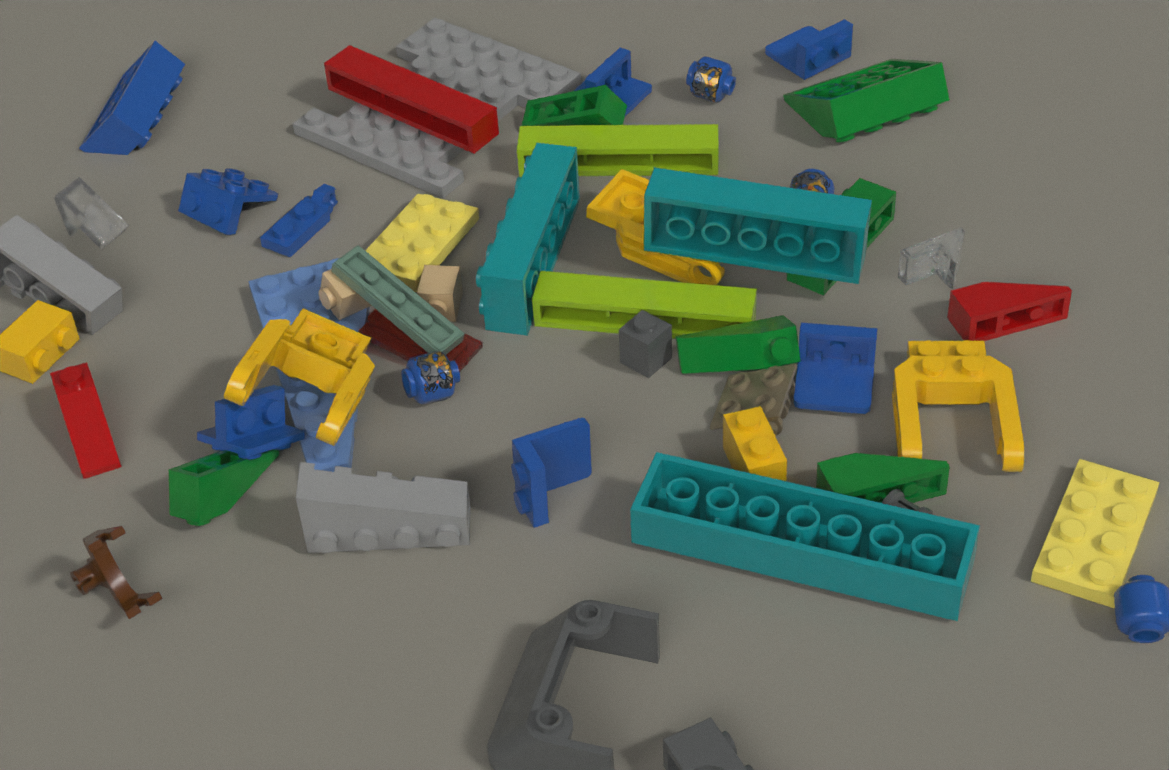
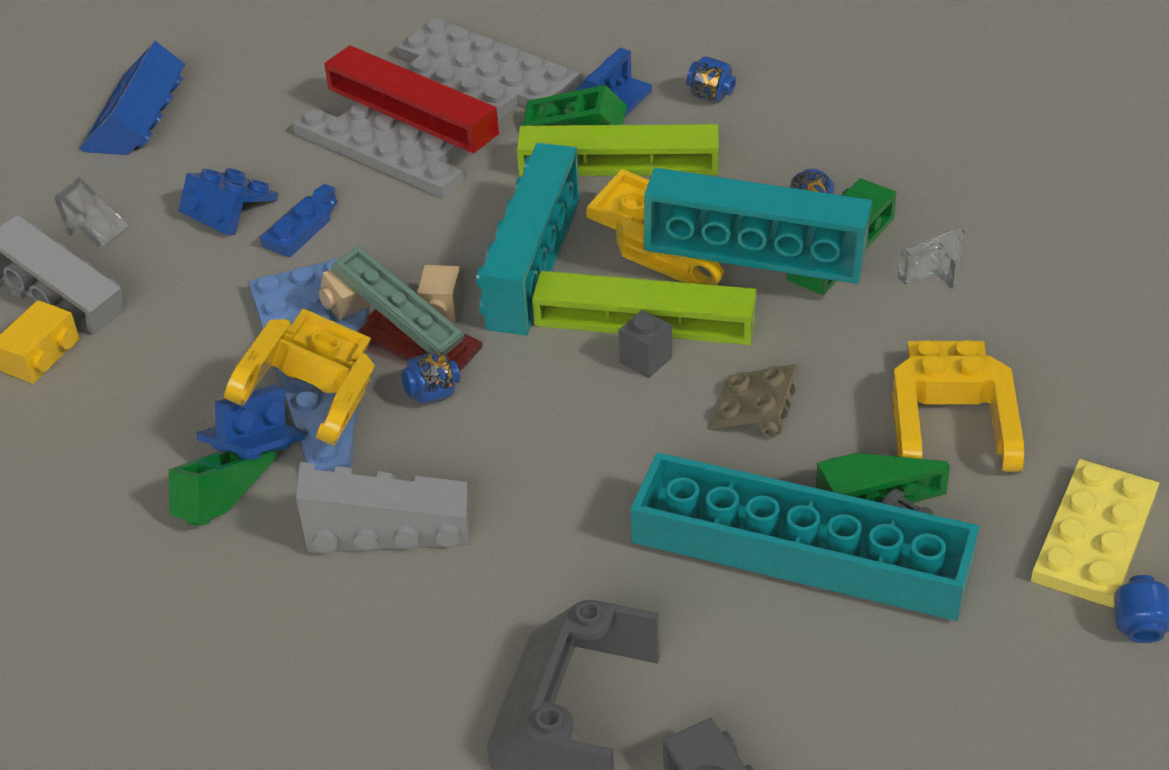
red slope [50,362,121,479] -> none
reddish brown piece [70,526,163,619] -> none
light yellow plate [365,194,479,292] -> none
blue bracket [511,418,592,528] -> none
green slope [675,315,801,374] -> none
yellow brick [723,406,787,481] -> none
blue bracket [765,19,853,80] -> none
green slope [783,59,950,142] -> none
blue bracket [793,323,877,414] -> none
red slope [947,282,1072,341] -> none

